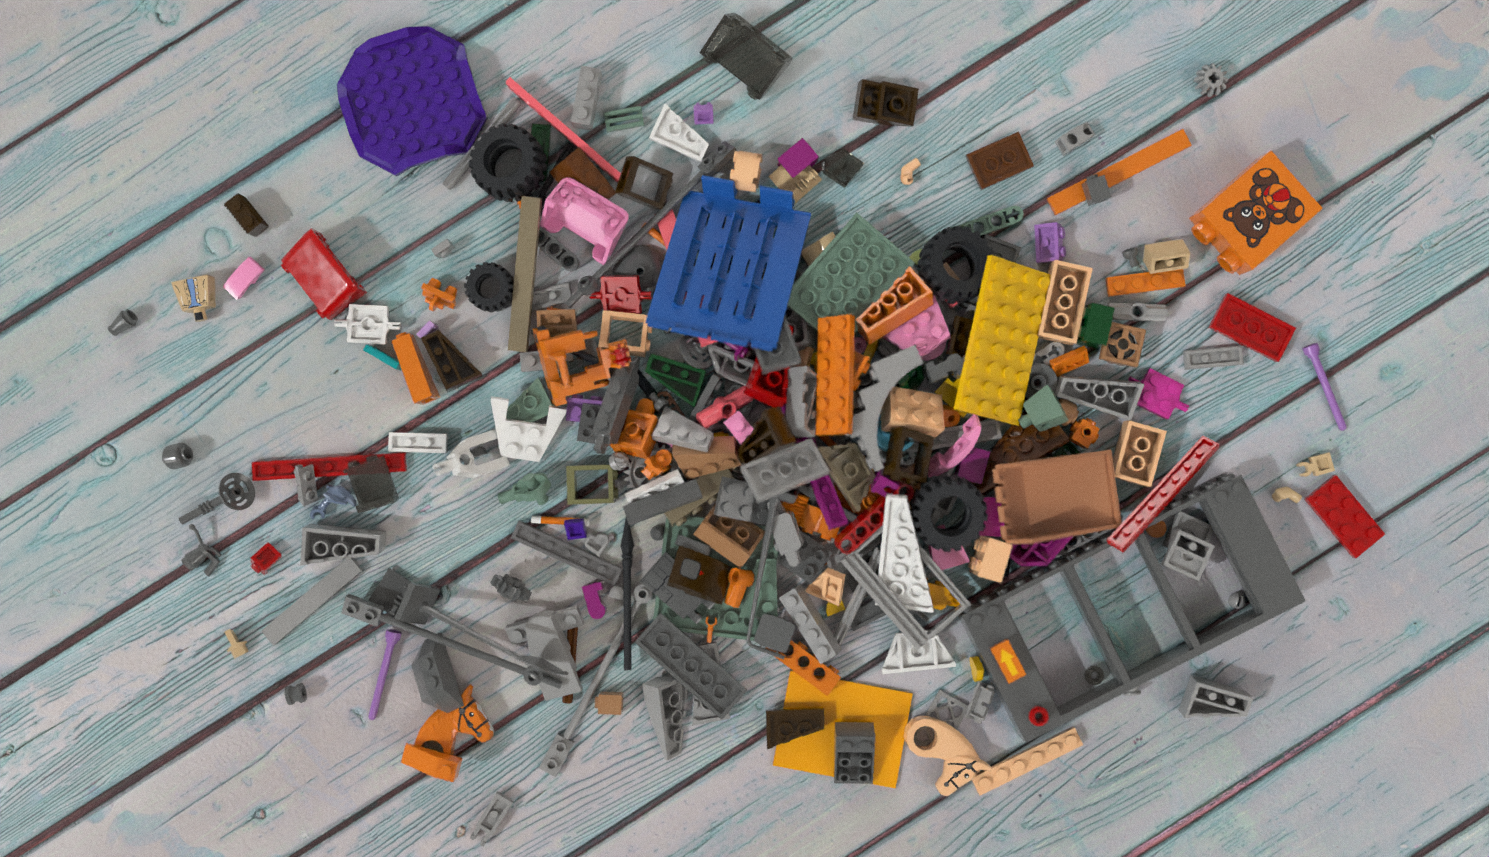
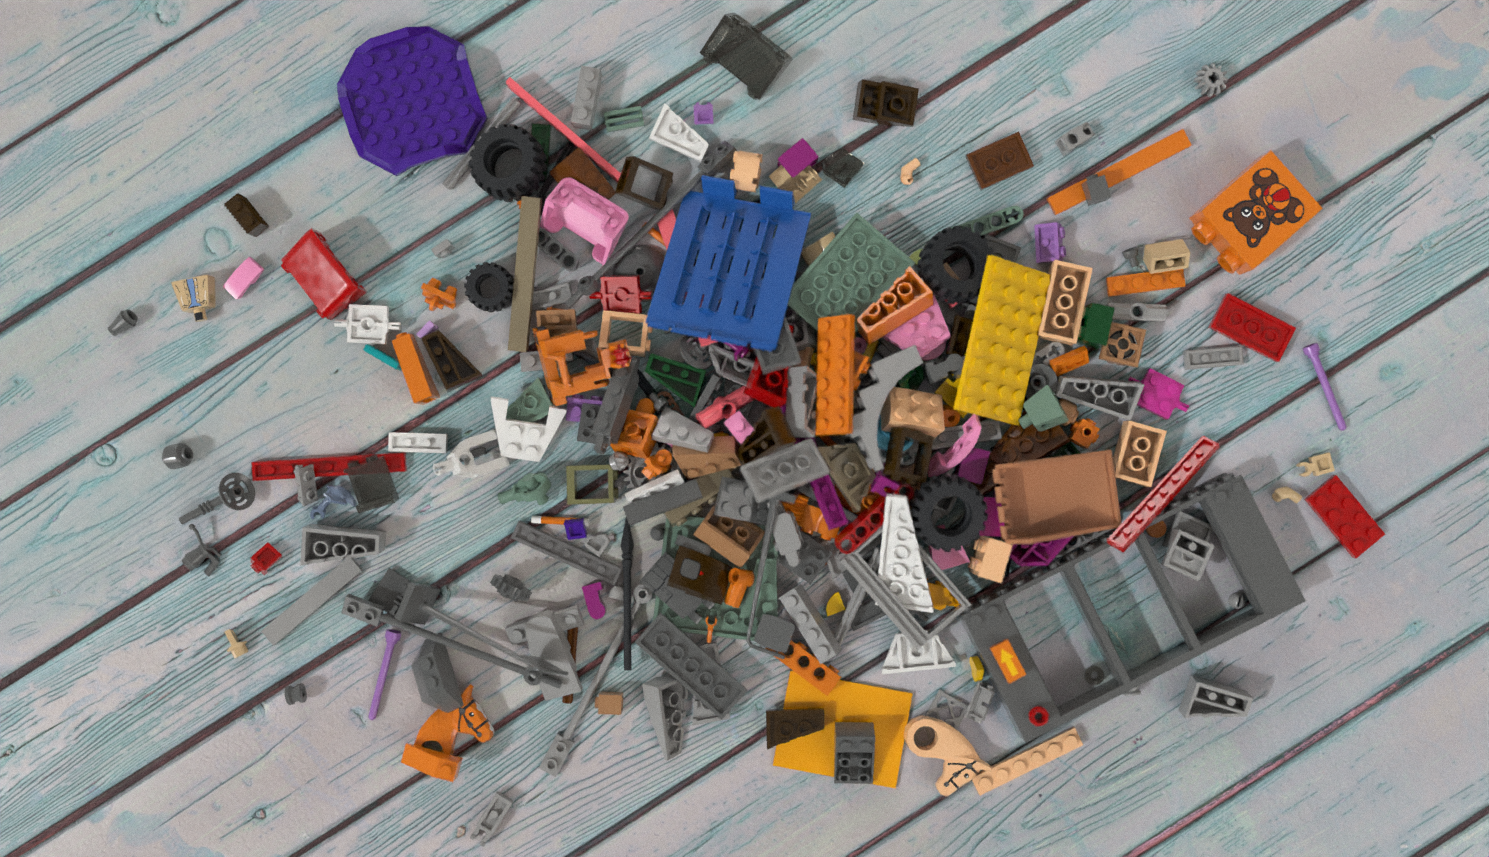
light nougat wing [805,568,845,606] -> none

